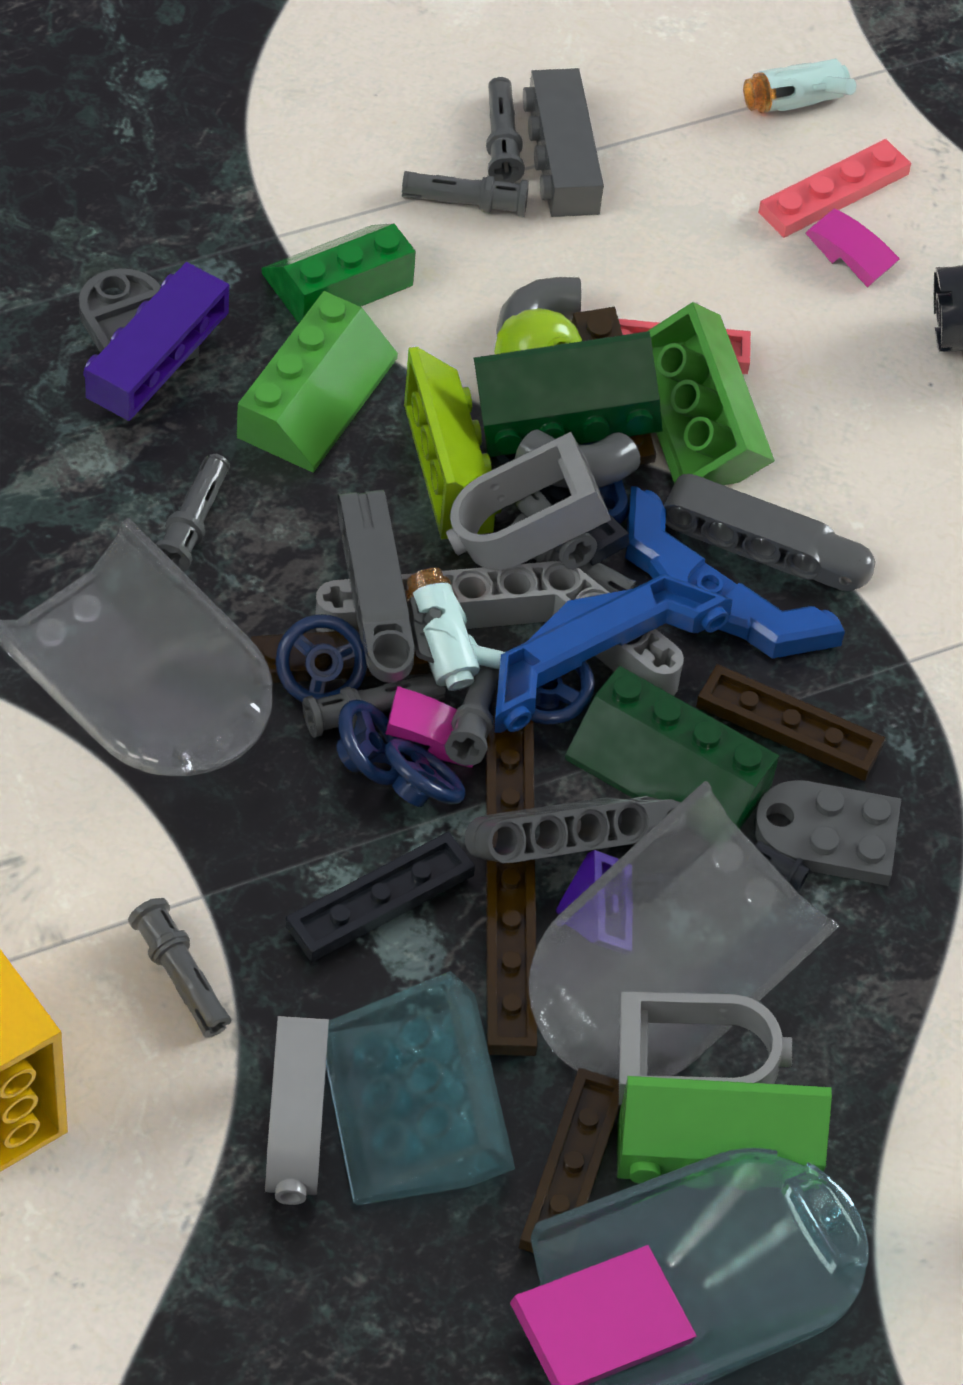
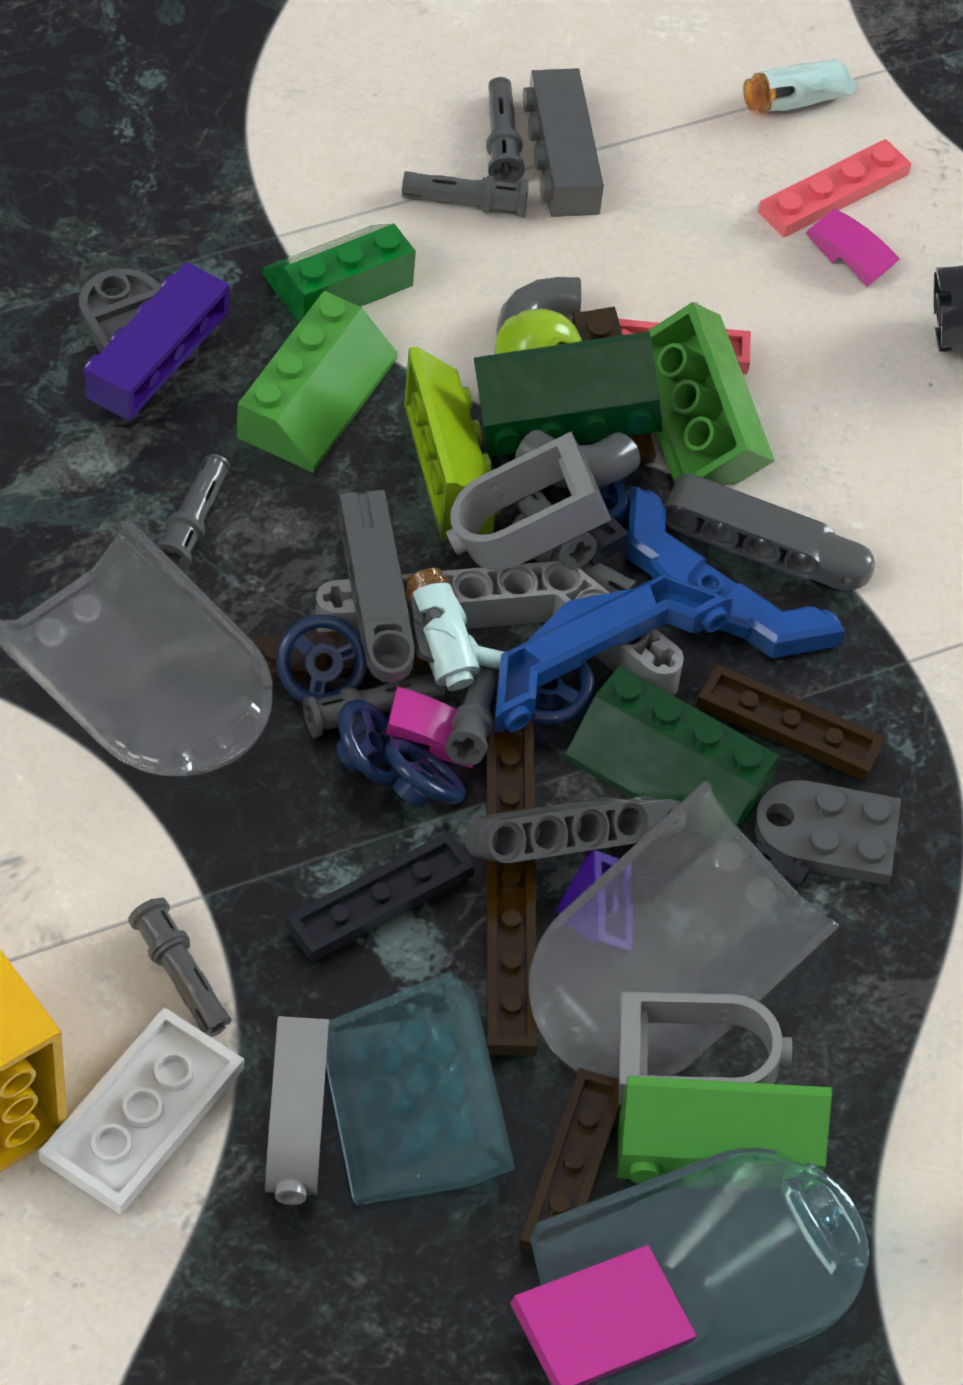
none -> white plate [39,1007,244,1215]

